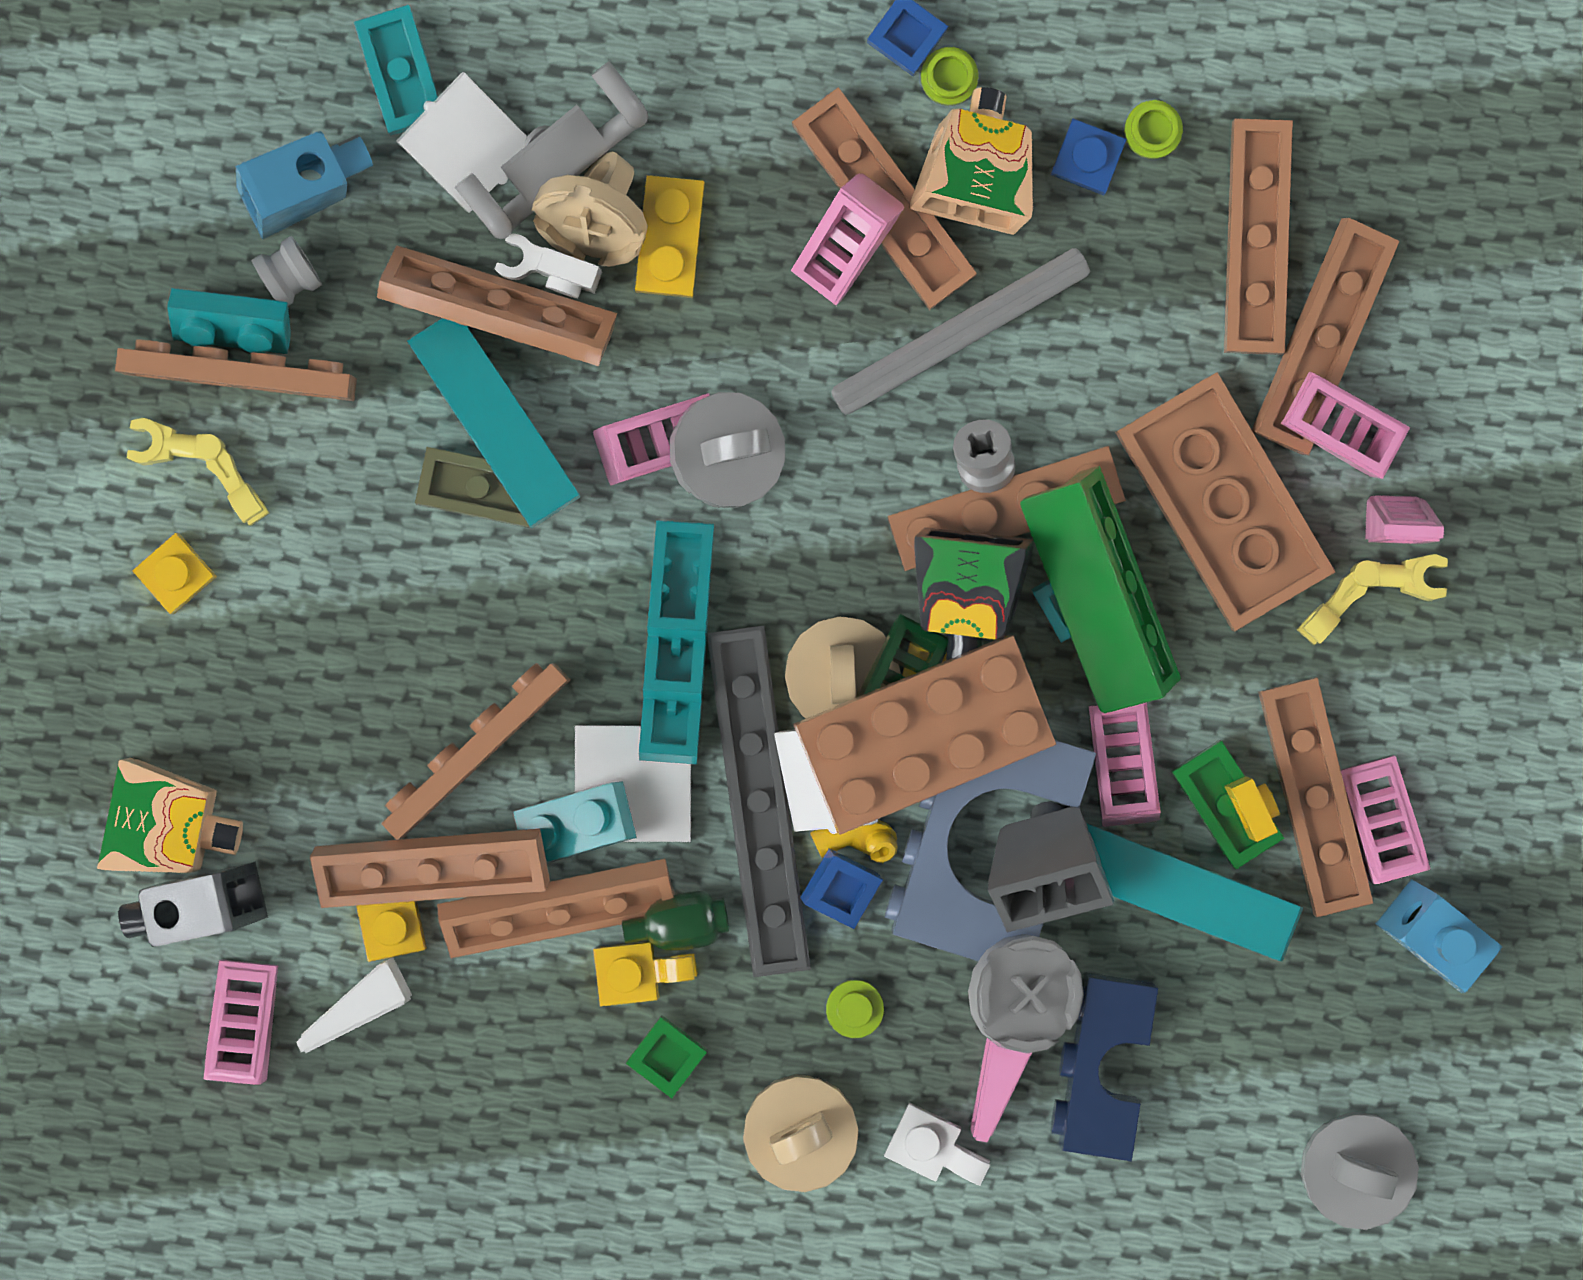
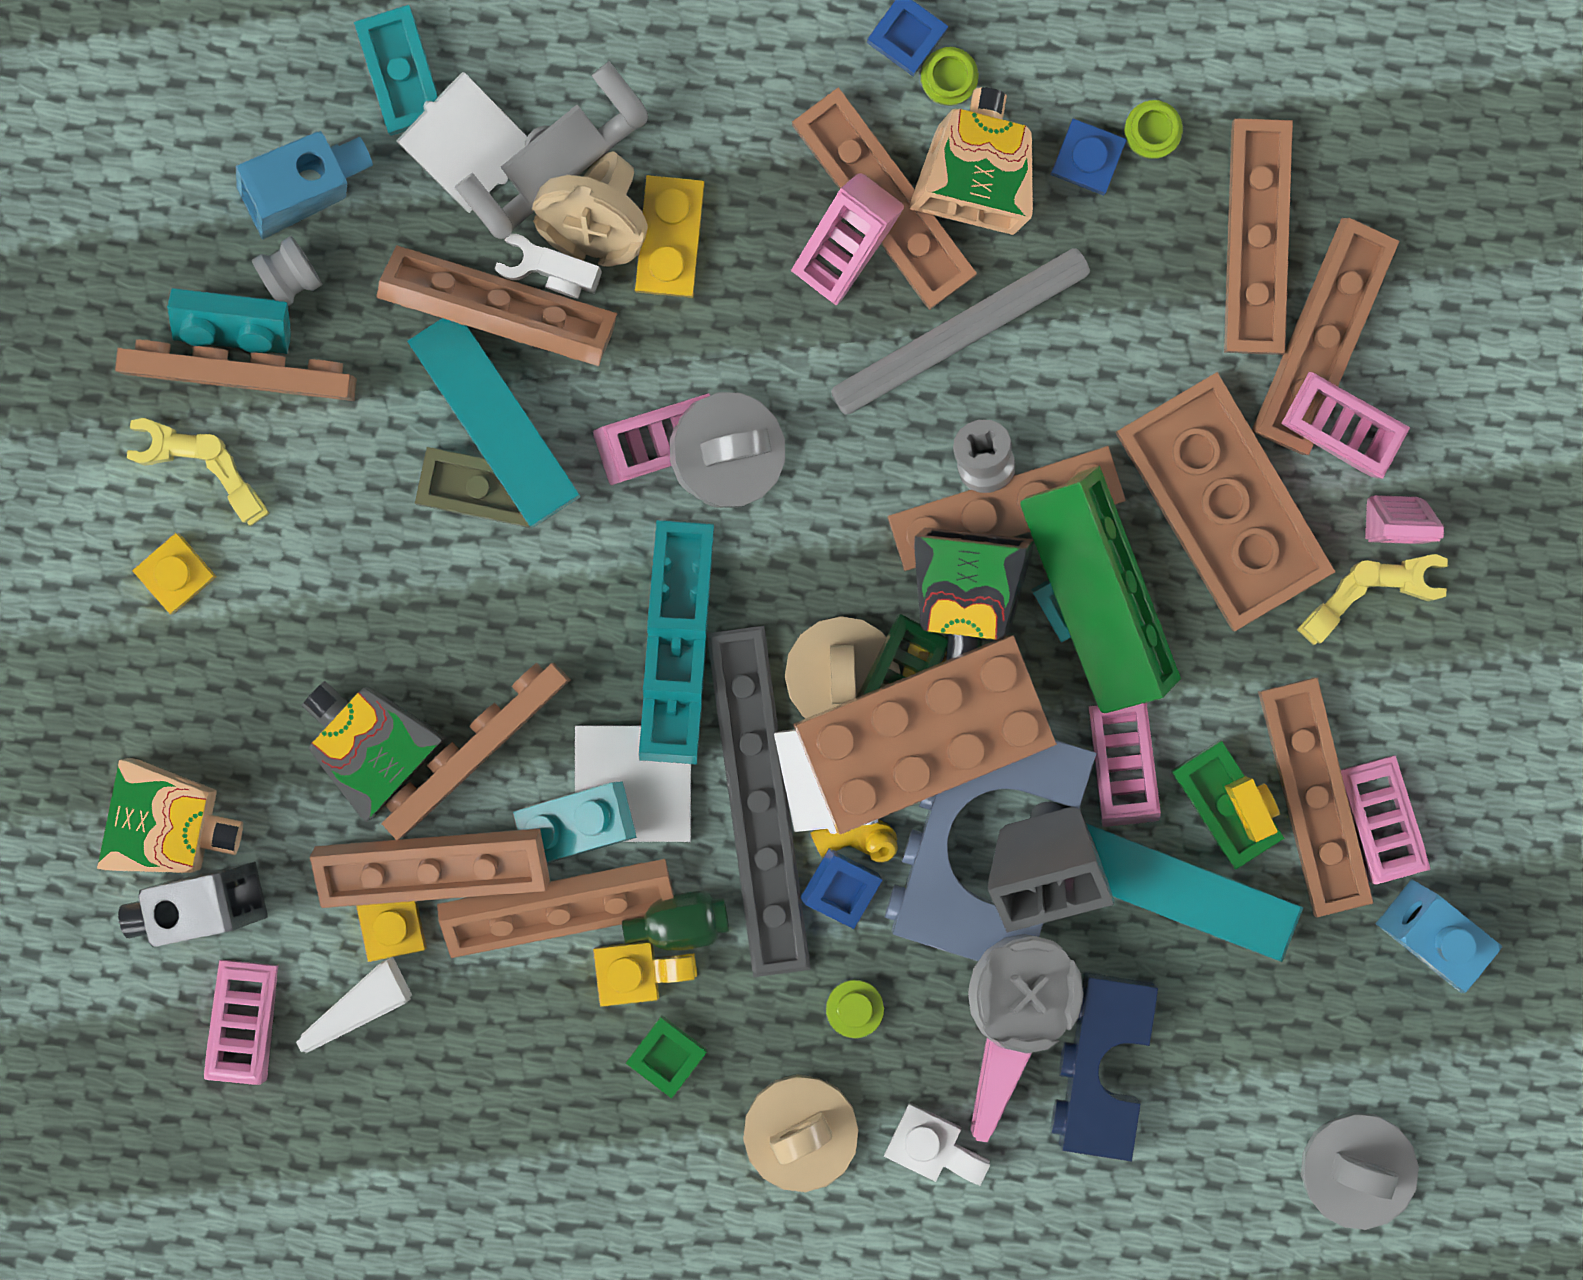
none -> torso [302,681,447,822]

